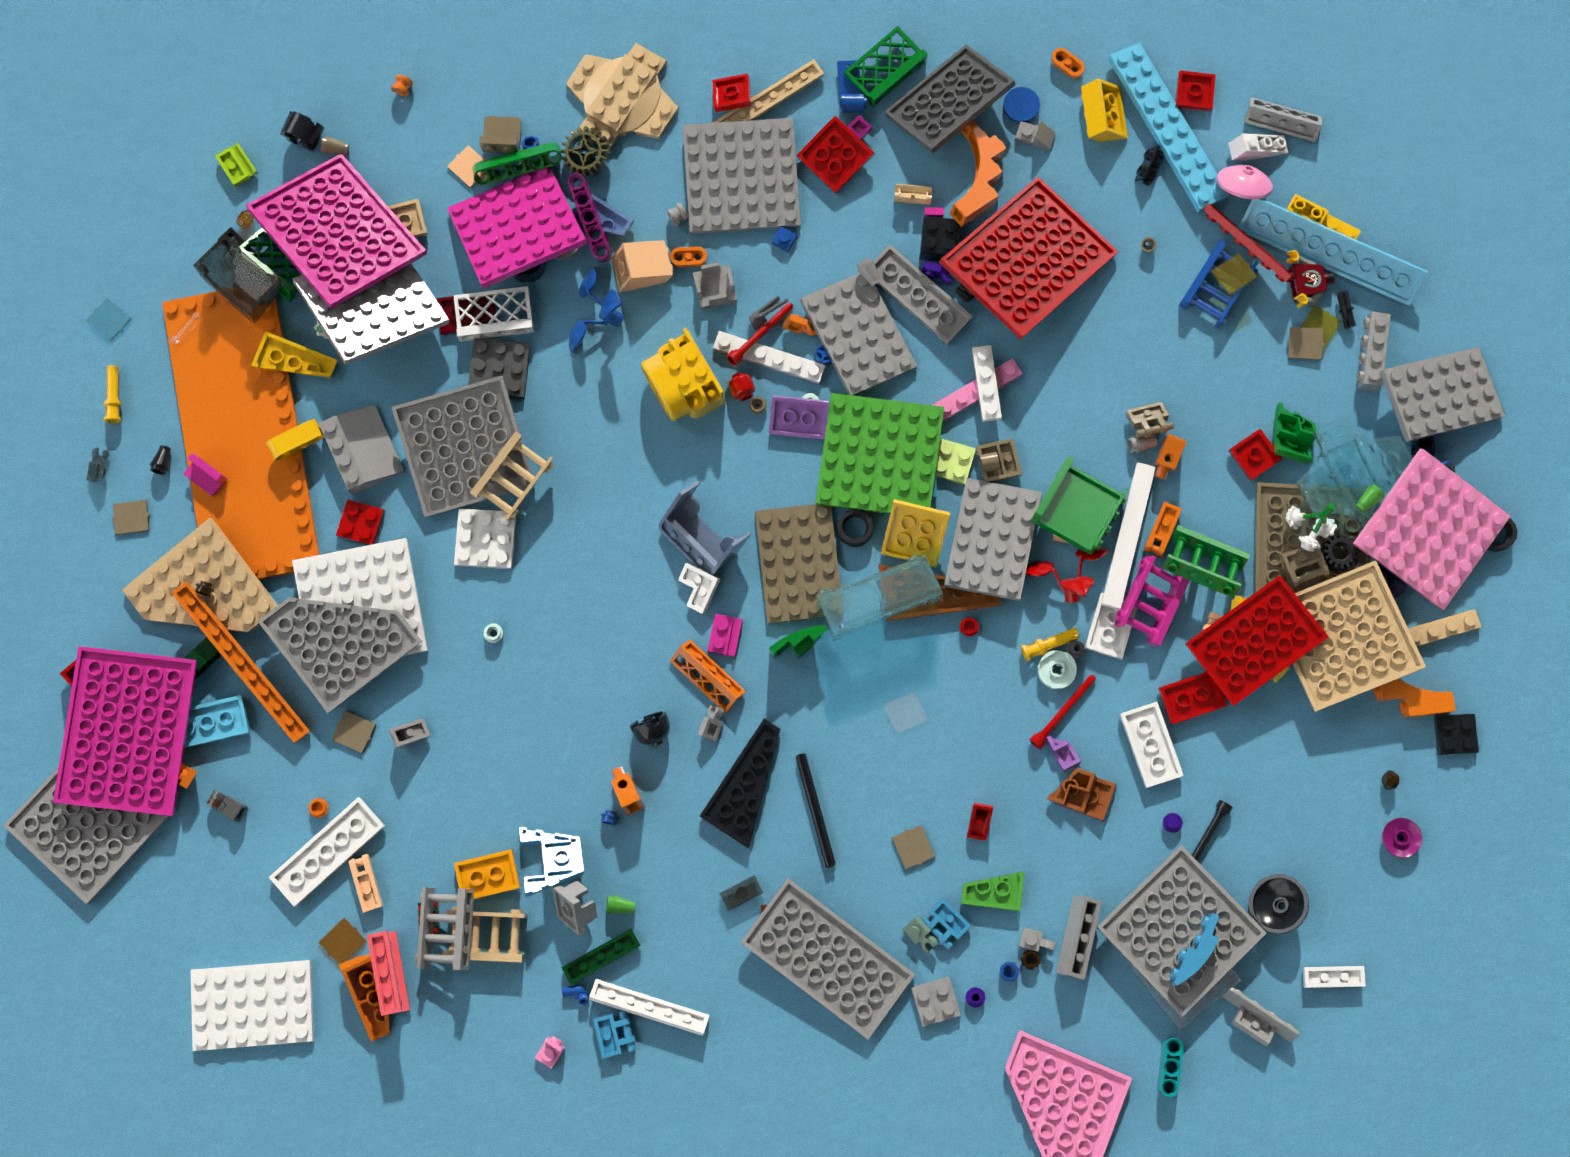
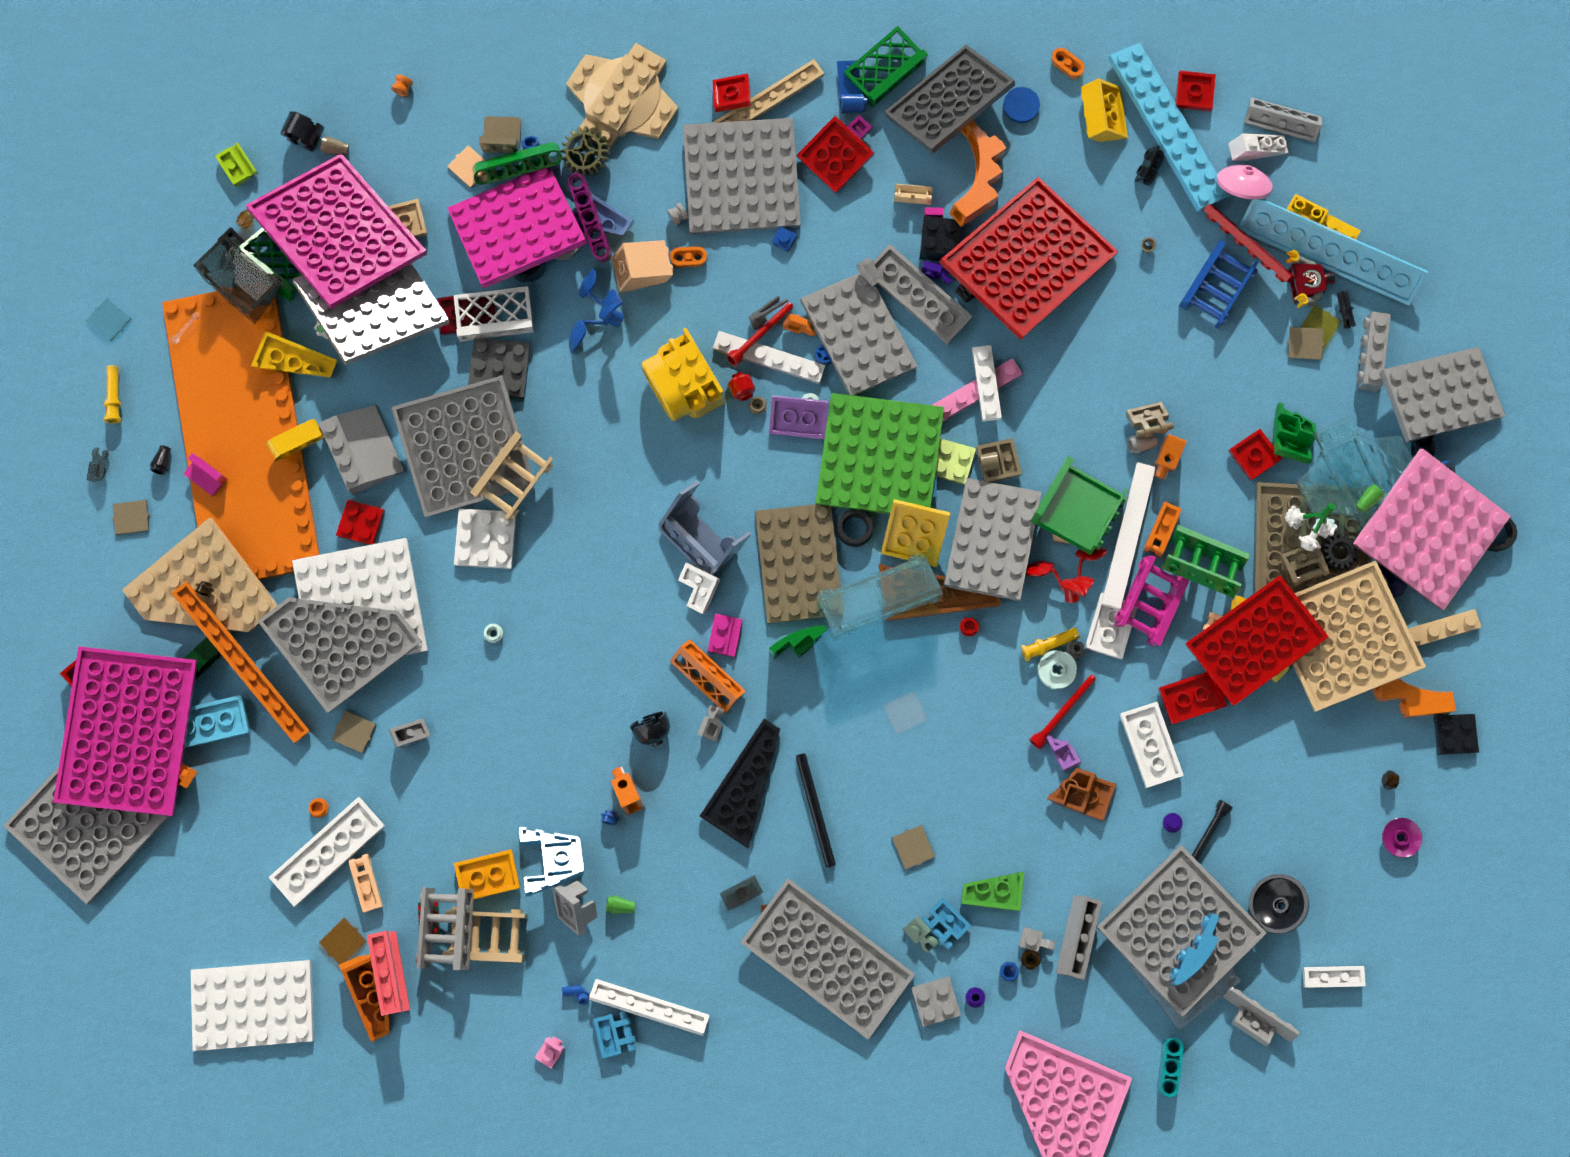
dark grey leg [206,789,248,822] -> none
dark green plate [561,928,641,985] -> none
light grey panel [693,262,737,310] -> none
red slope [967,803,993,841] -> none
light grey slope [1015,121,1055,151] -> none
clear yellow piece [1211,253,1257,296] -> none

